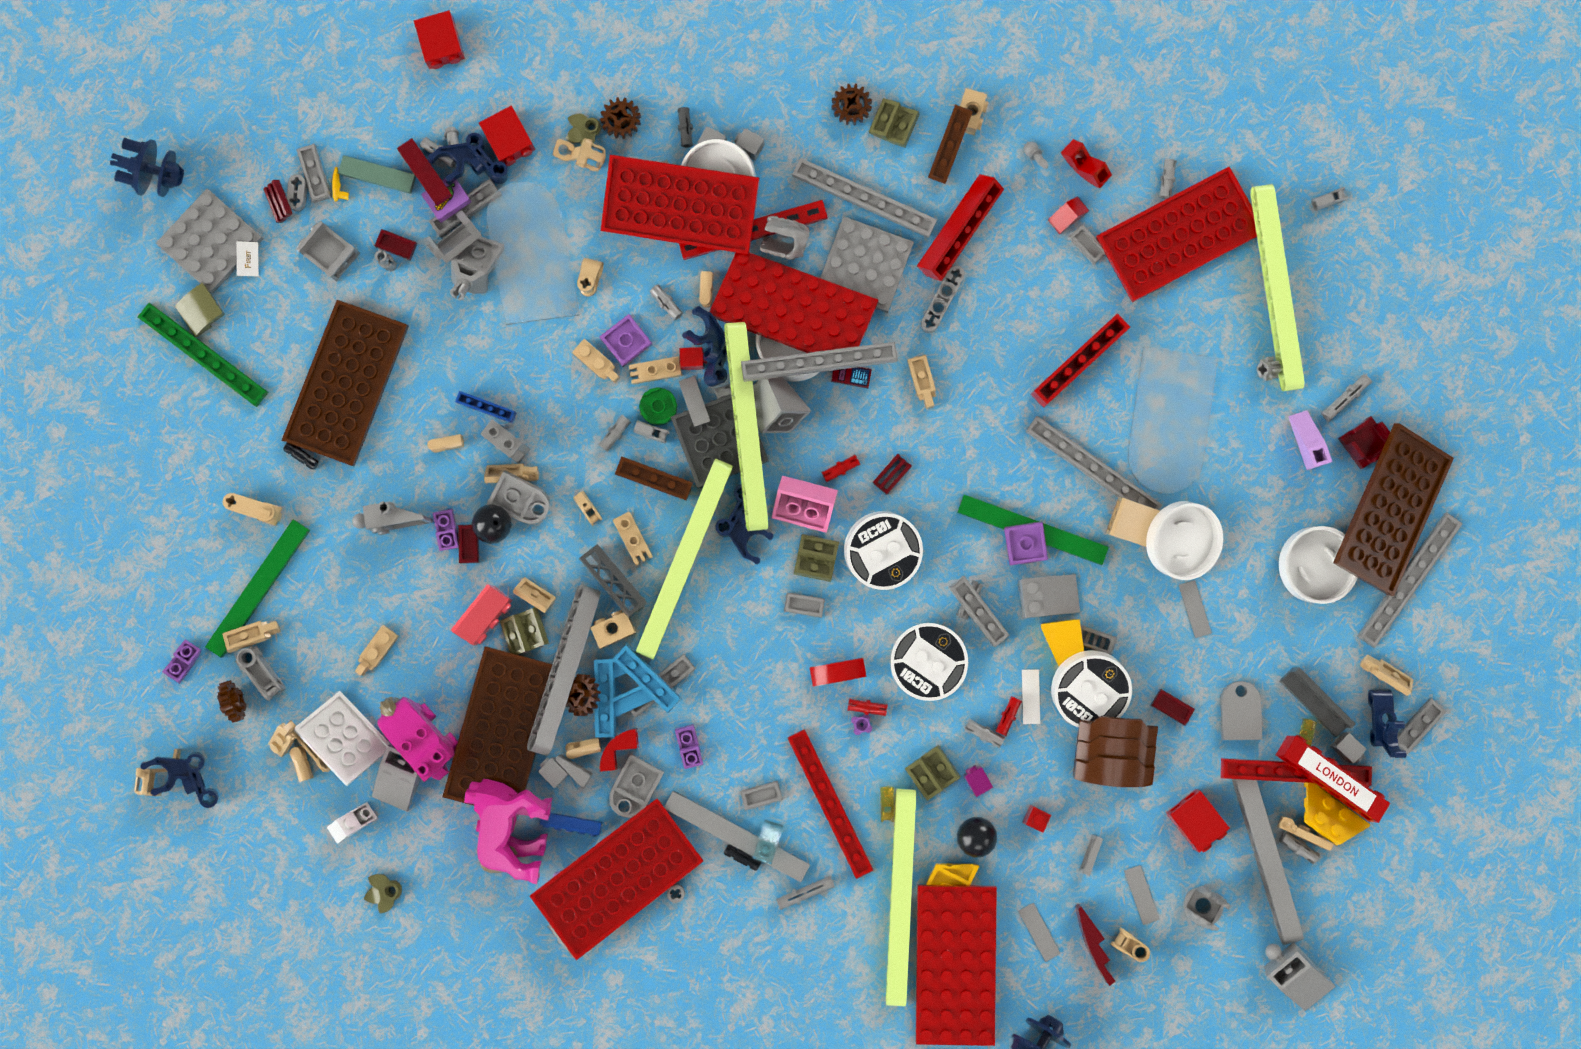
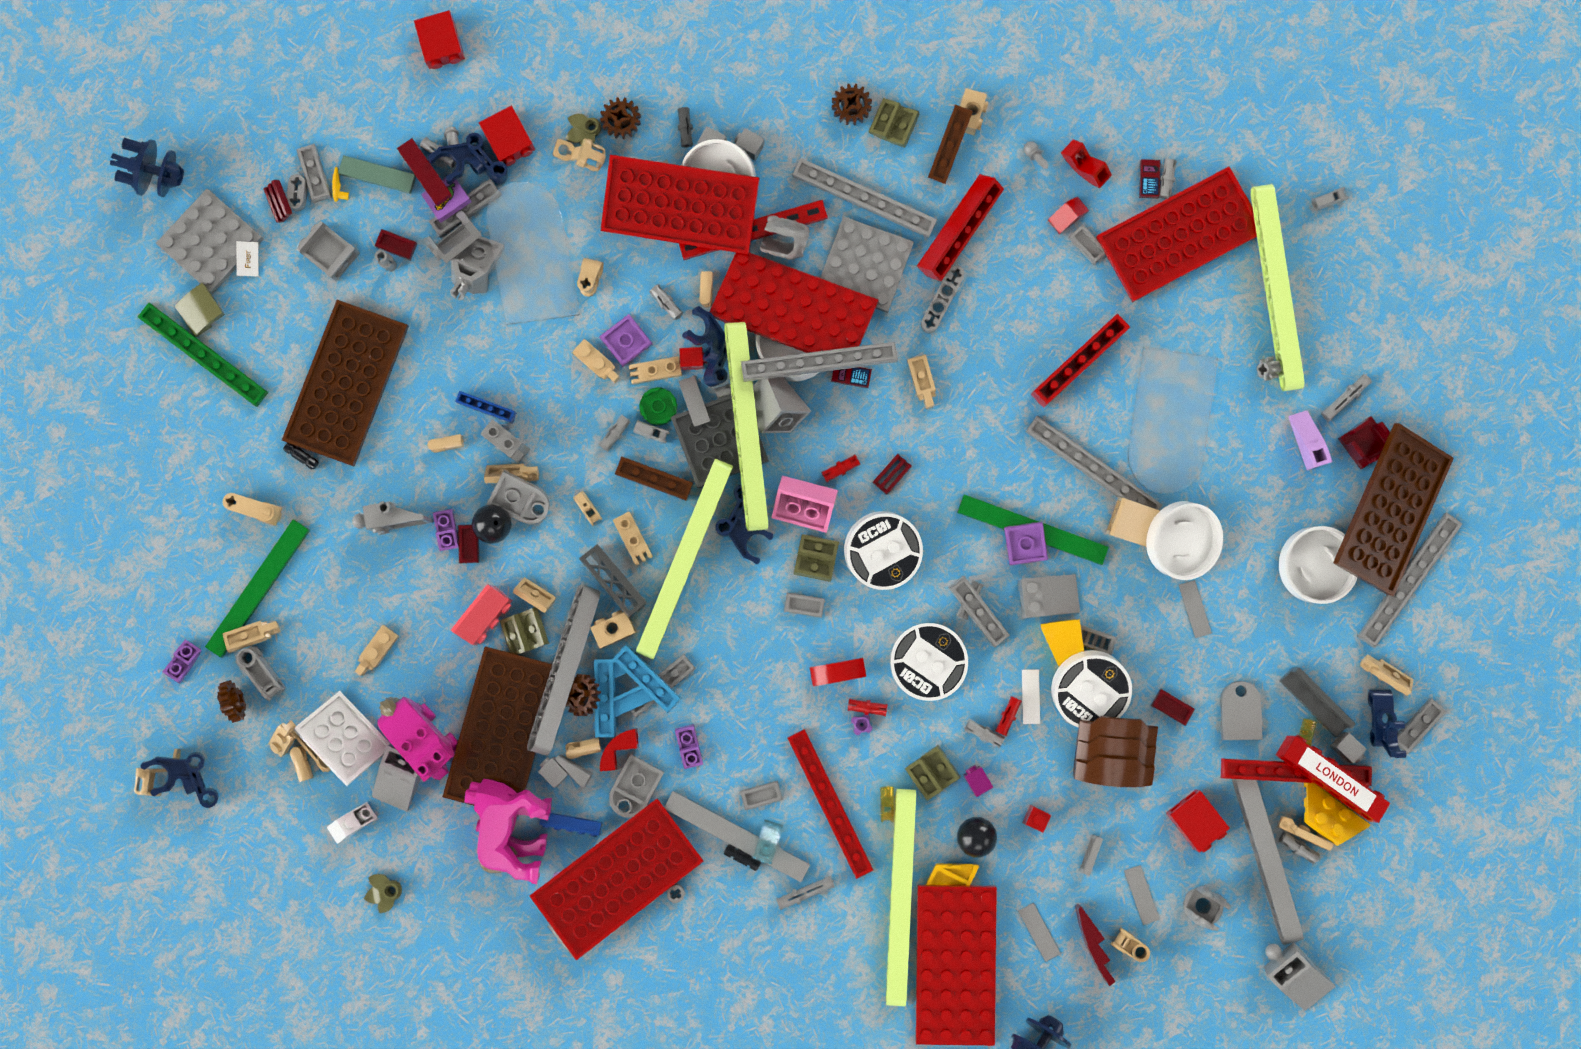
none -> tile [1139,159,1160,199]

